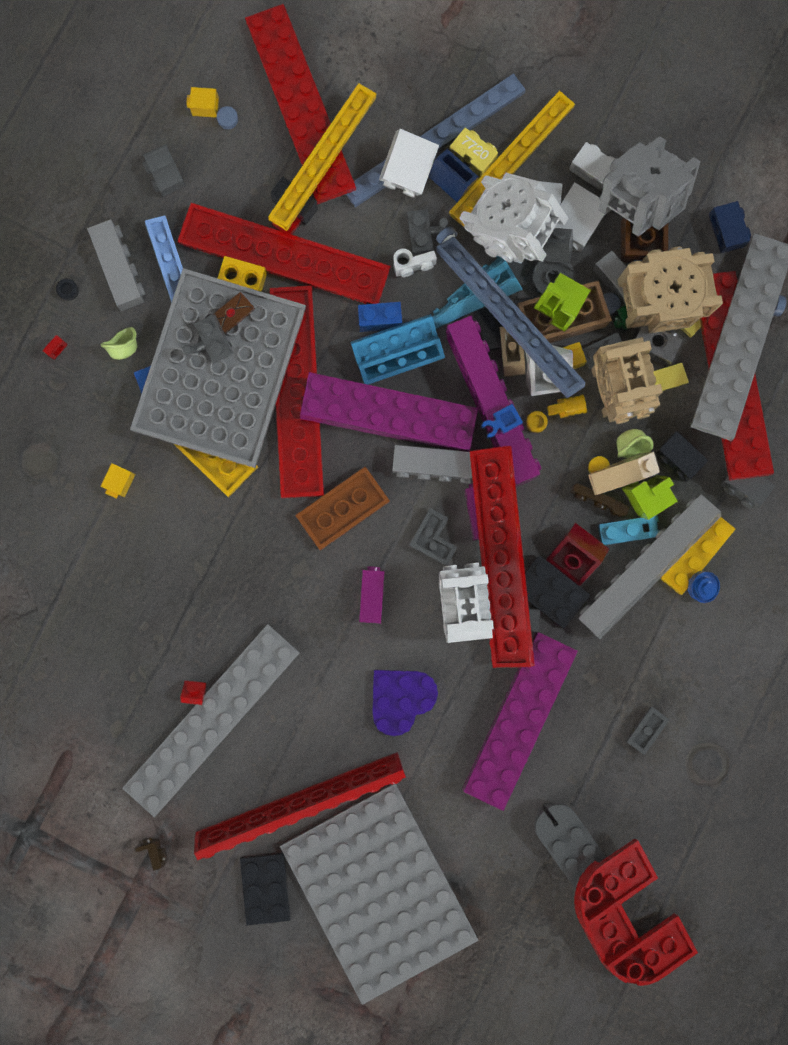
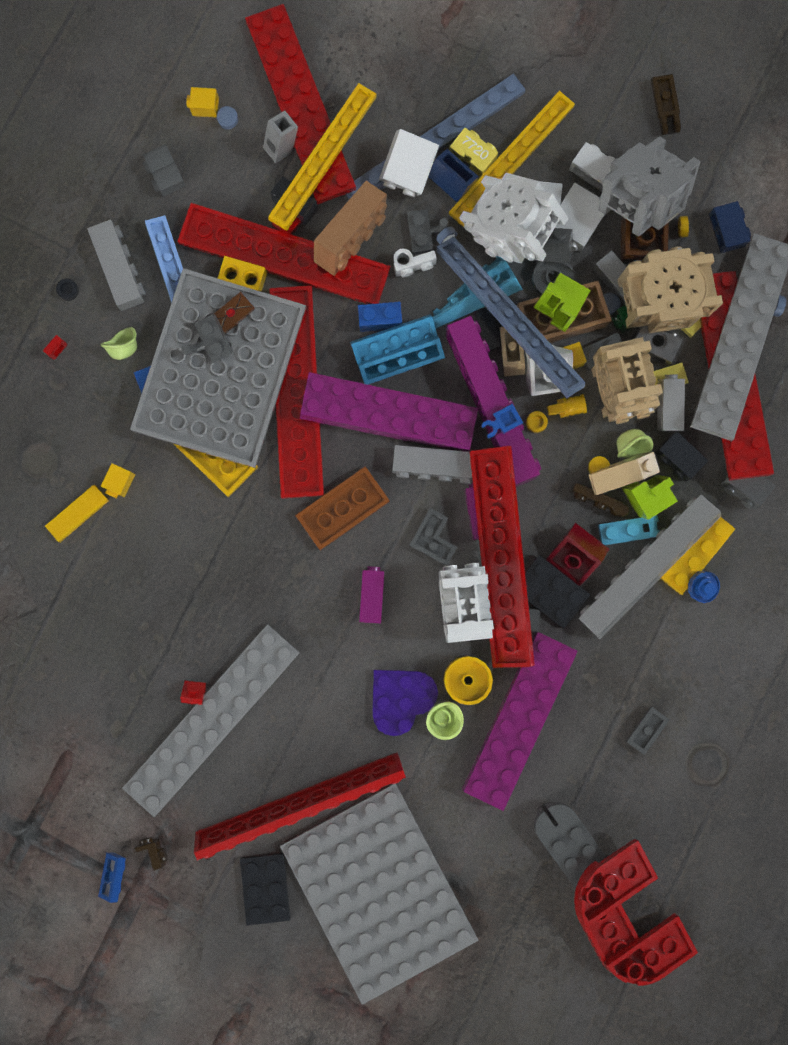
none -> yellow tile [45,484,109,543]
none -> blue piece [98,853,126,903]
none -> light grey brick [263,111,298,163]
none -> medium nougat brick [314,180,387,276]
none -> yellowish green helmet [426,702,464,740]
none -> yellow wheel [443,656,493,705]
none -> dark brown hinge [651,74,681,135]
none -> light grey brick [657,374,685,431]
none -> yellow tile [678,216,689,238]

